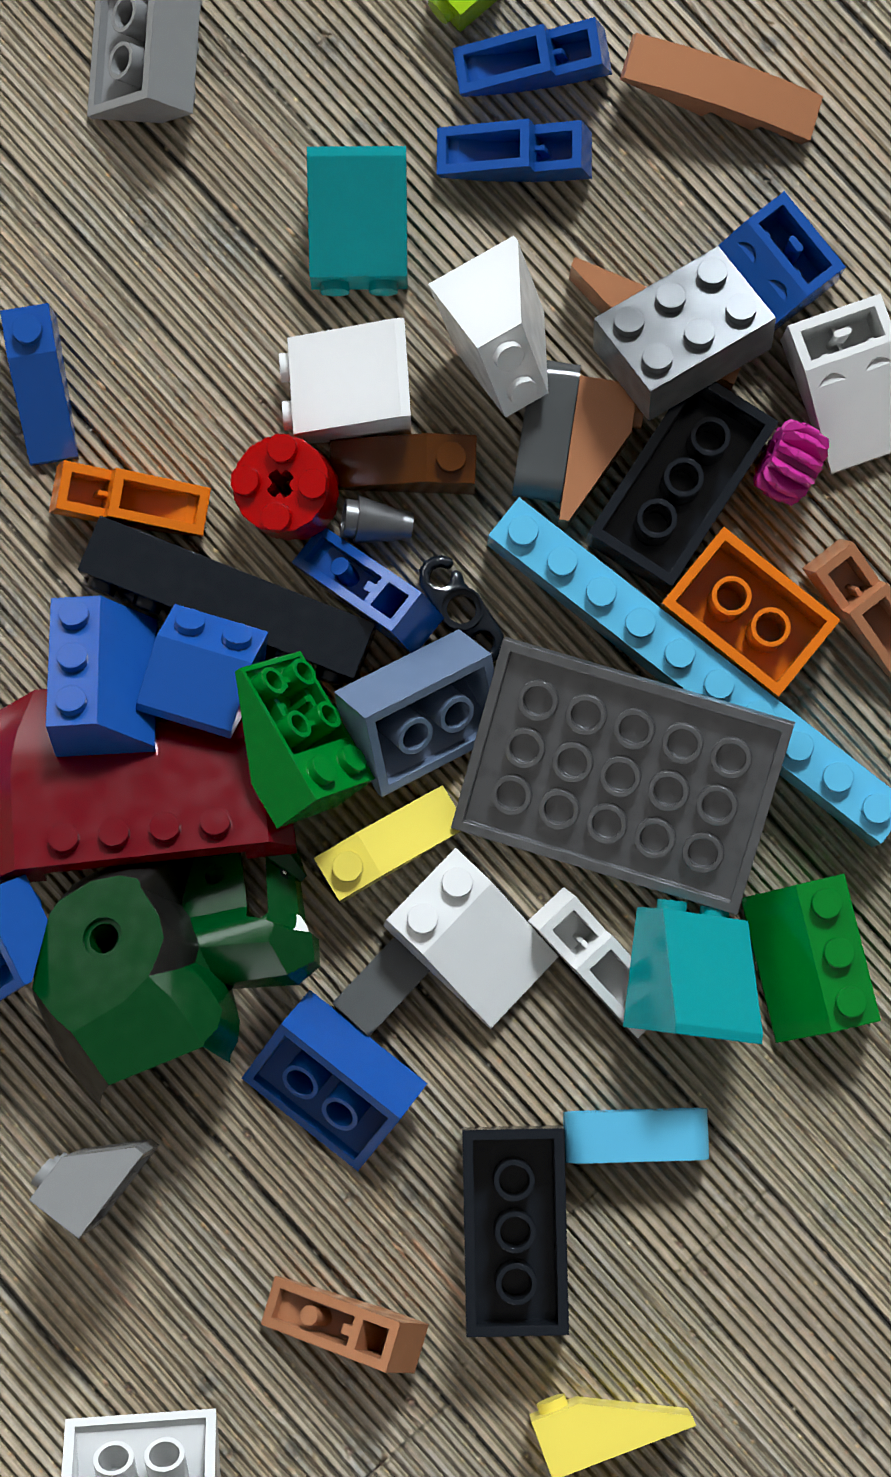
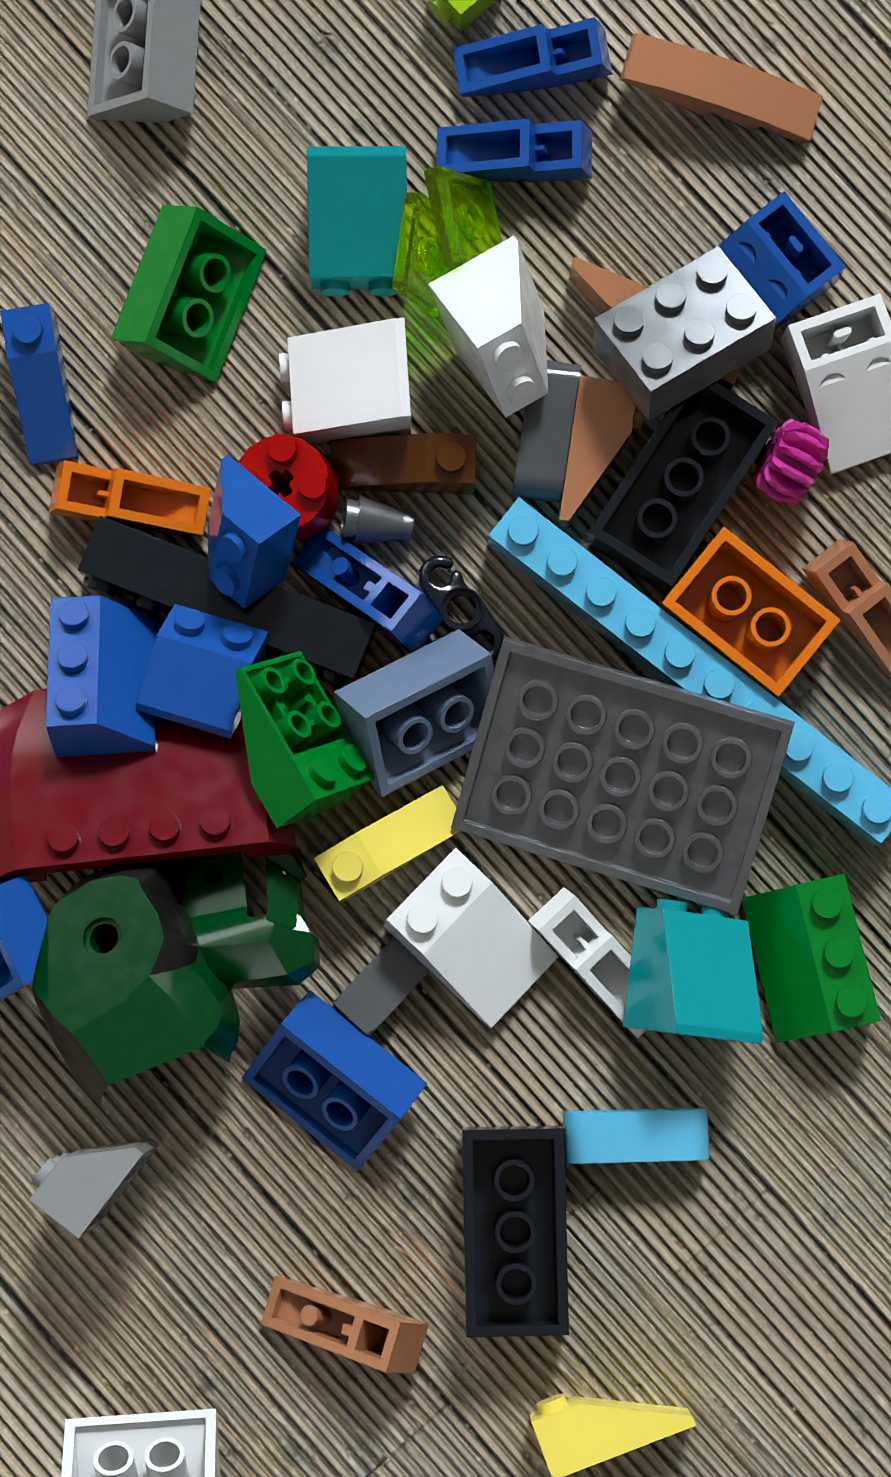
none -> green slope [111,205,267,383]
none -> blue slope [208,455,301,609]
none -> clear neon green tile [392,192,462,317]
none -> clear neon green tile [424,166,502,269]

